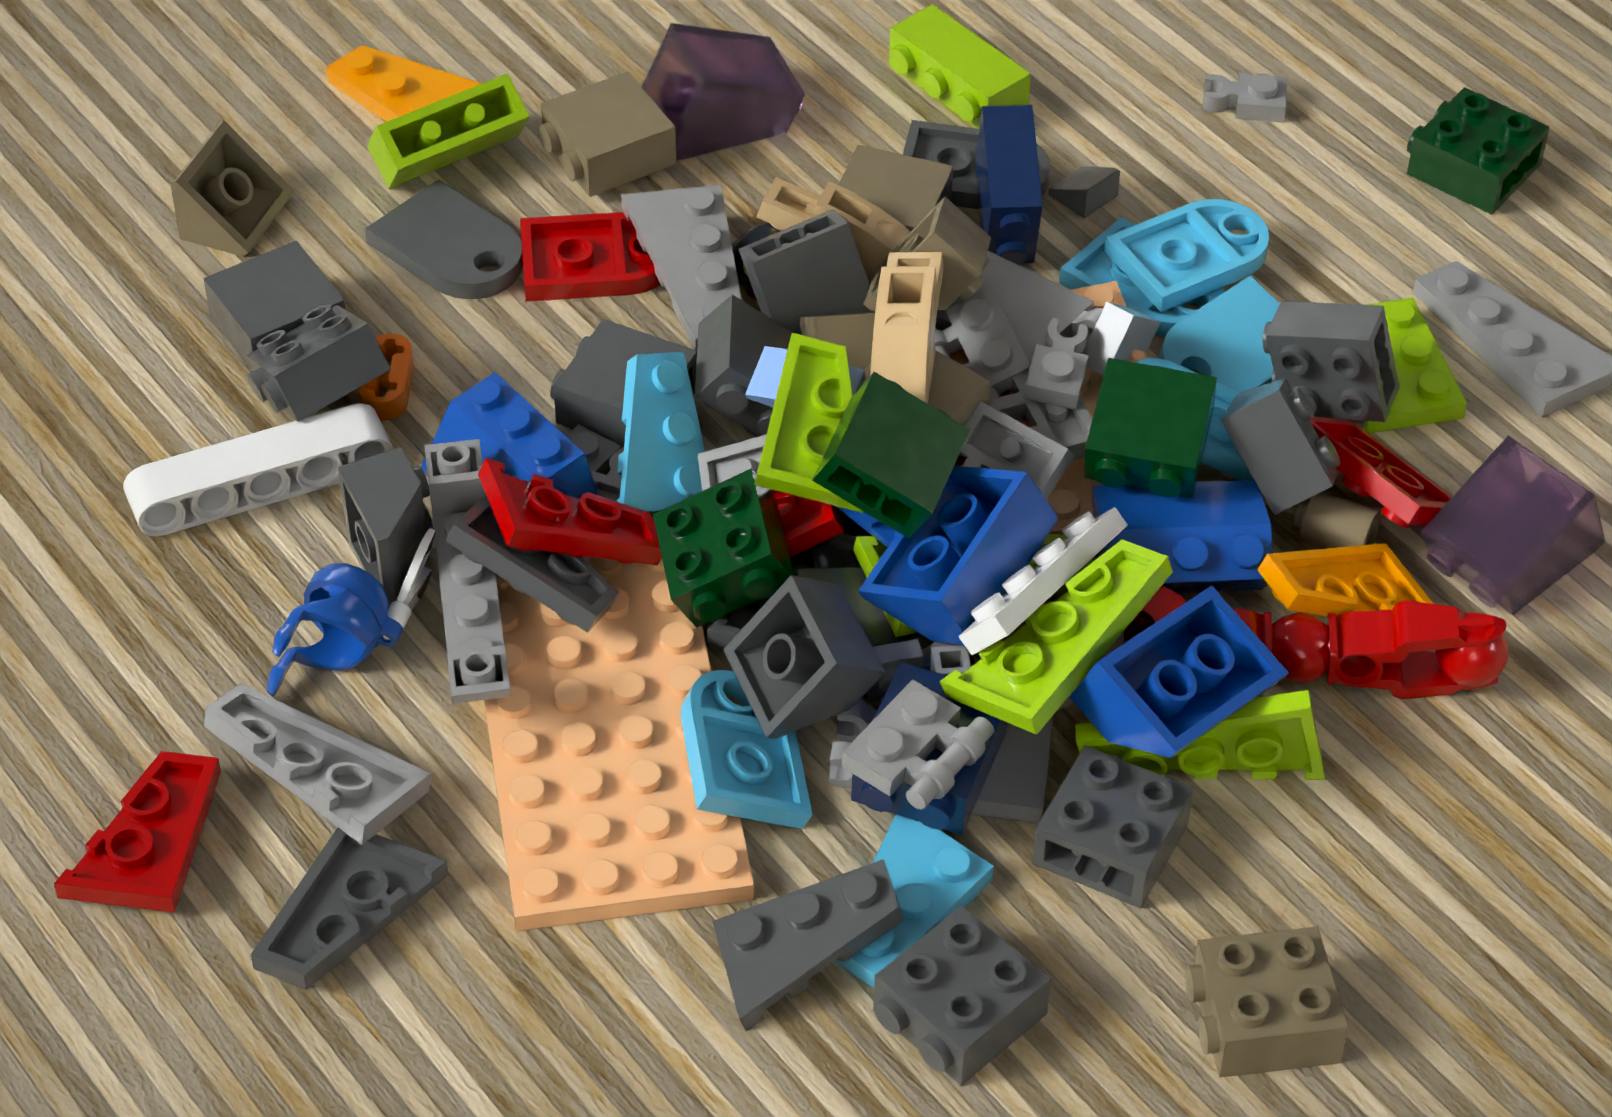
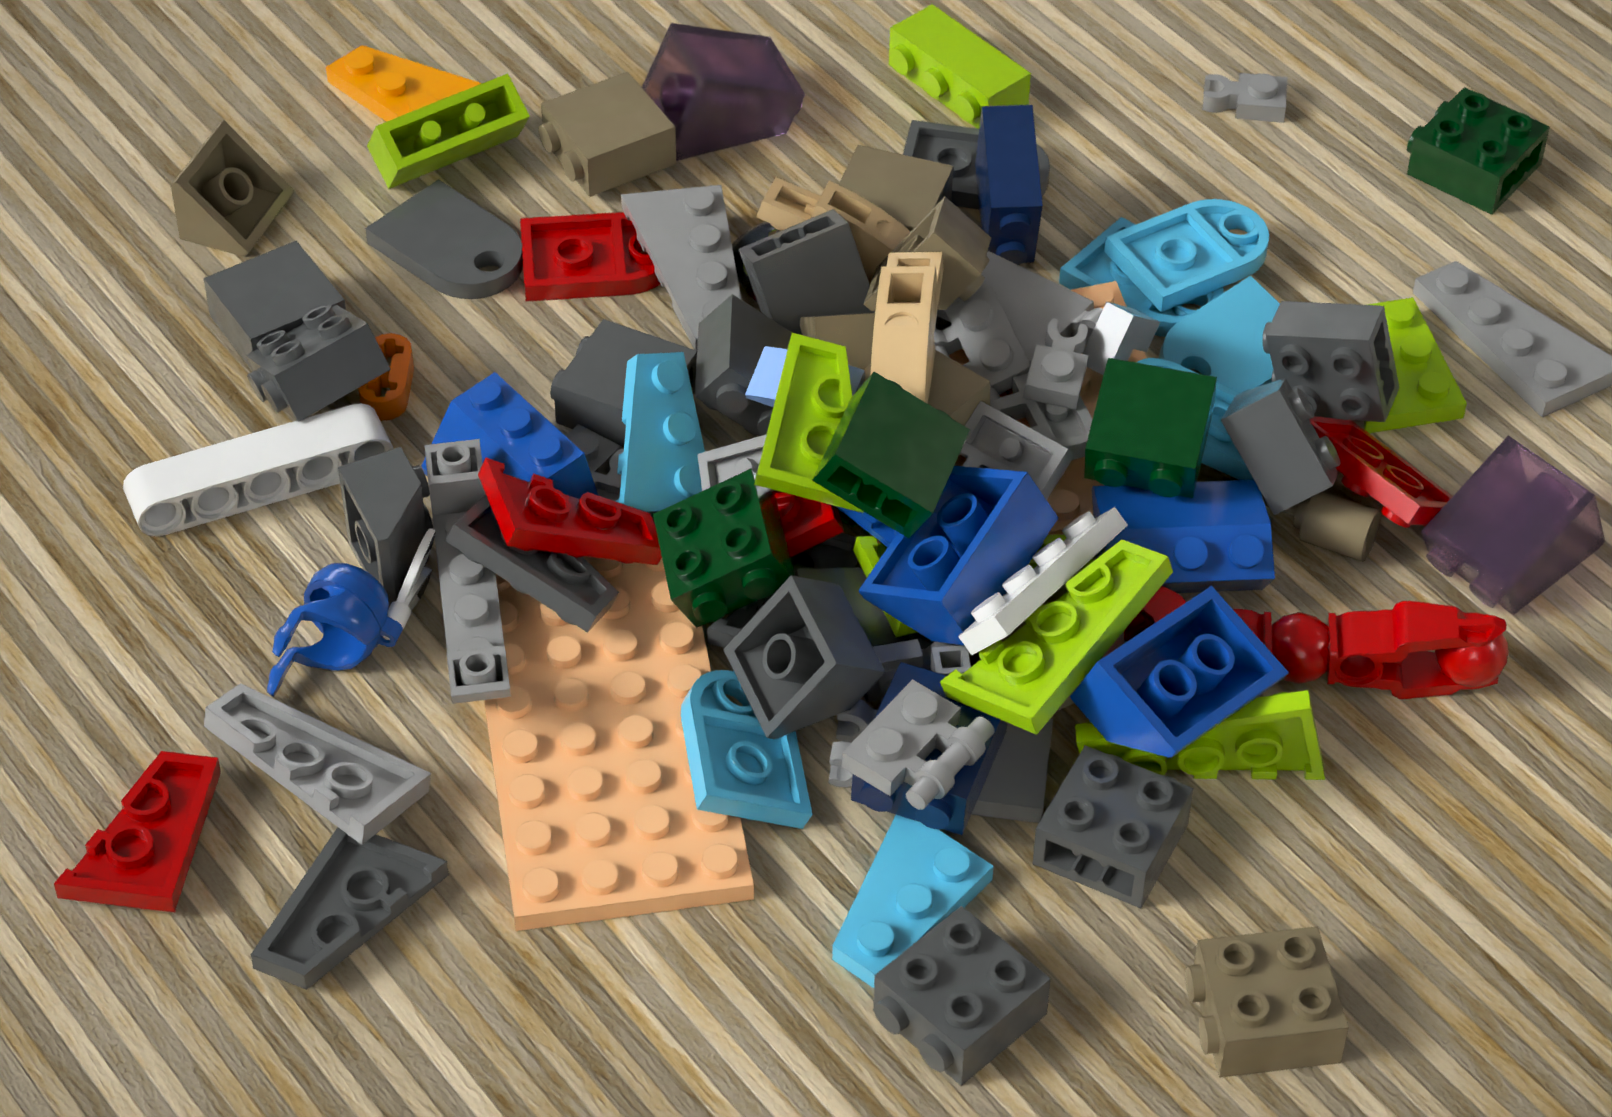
dark grey wing [713,859,904,1031] -> none
dark grey slope [1048,166,1120,218] -> none
light orange wing [1257,543,1434,617] -> none

